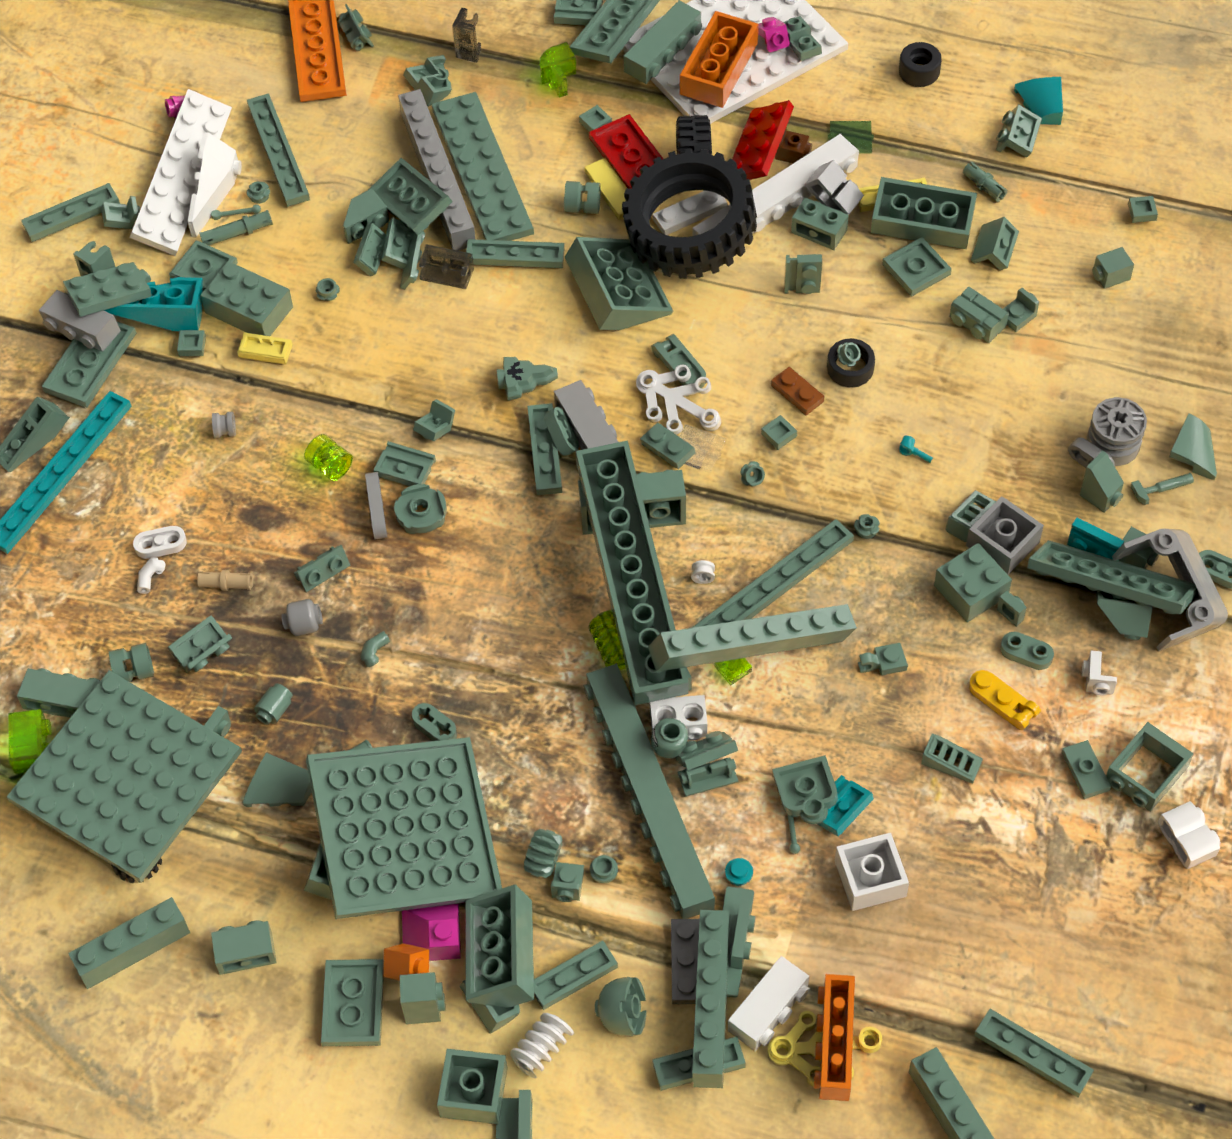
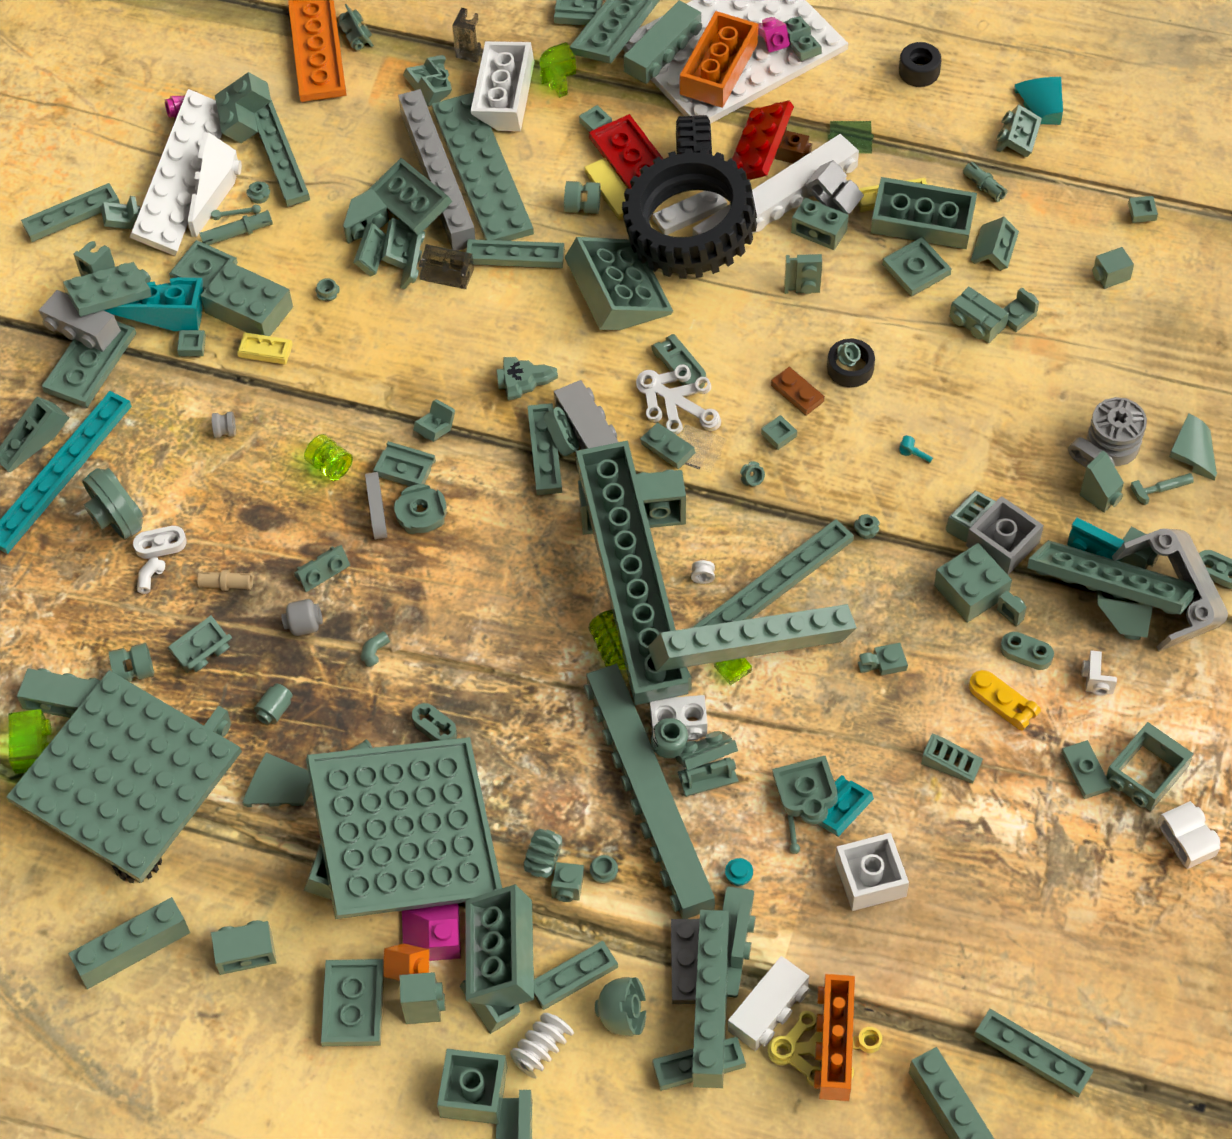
none -> sand green piece [82,468,144,540]
none -> sand green brick [215,72,271,143]
none -> white slope [471,41,535,131]

